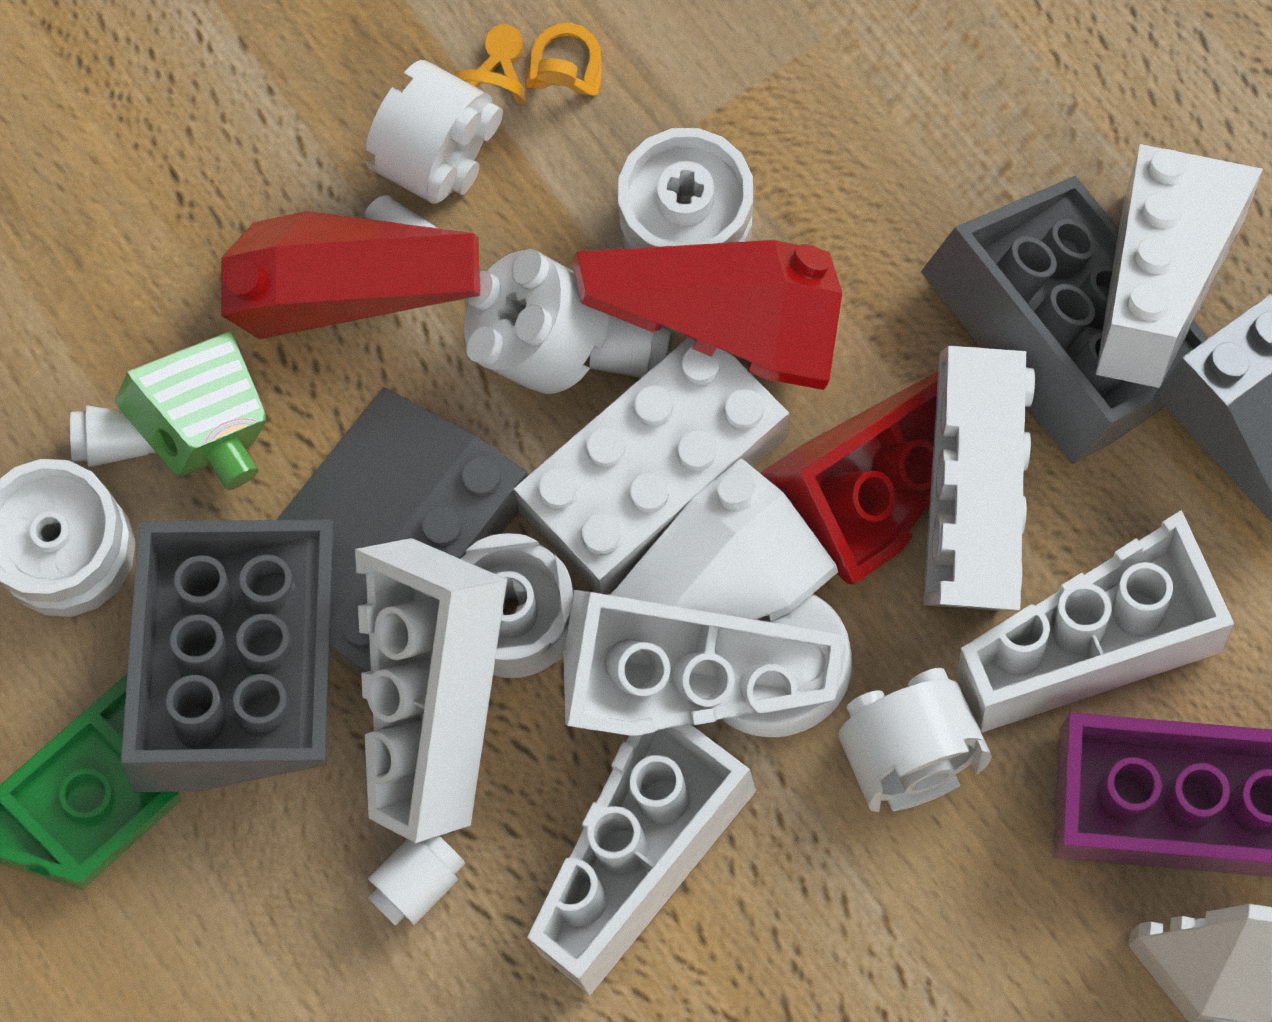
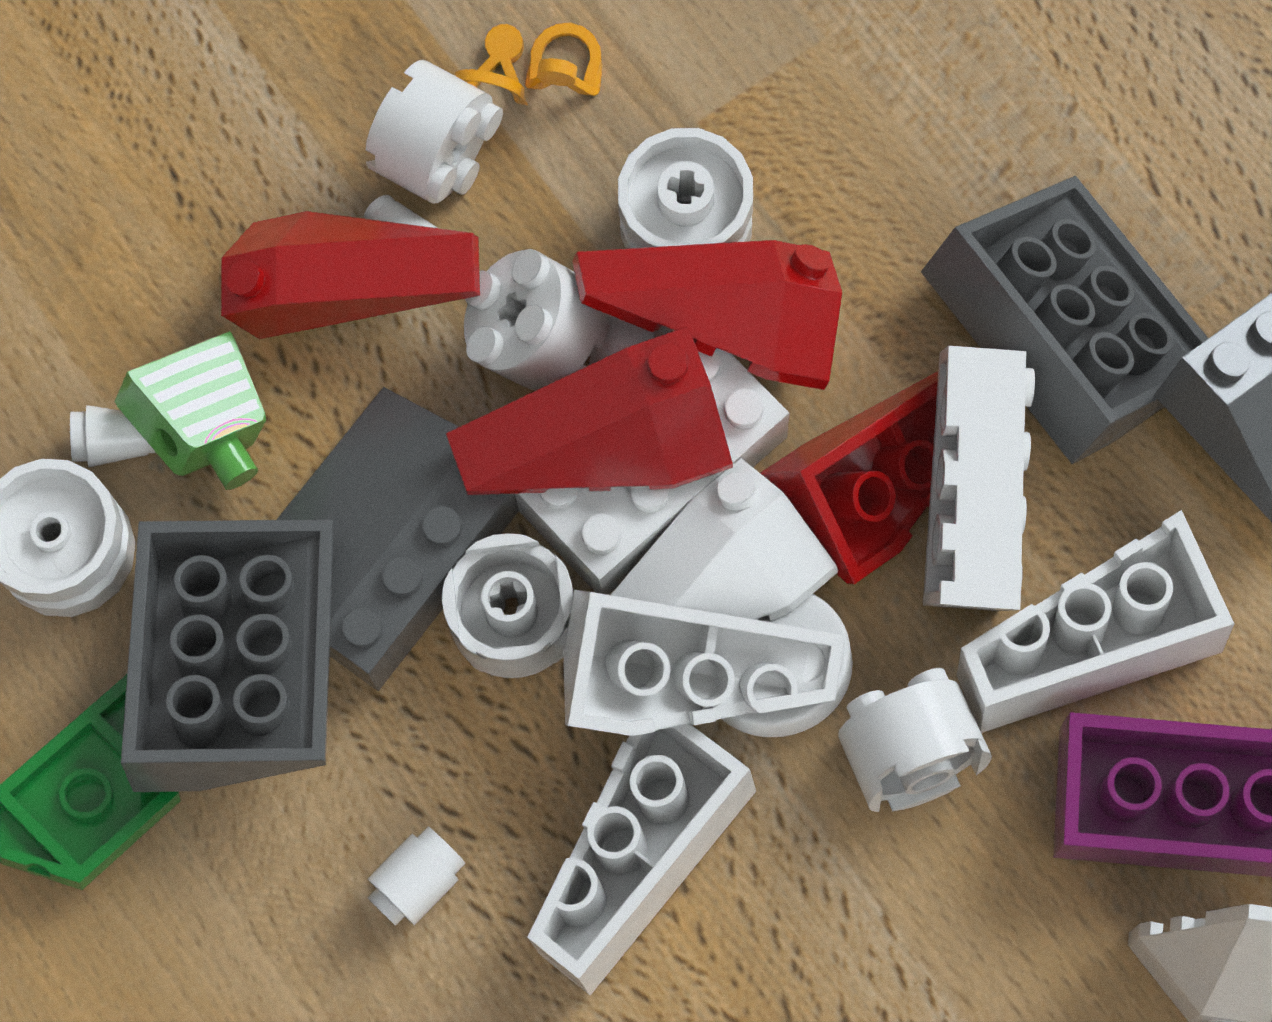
white wedge [355,538,507,843] -> none
white wedge [1096,144,1263,388] -> none
none -> red wedge [446,326,733,495]

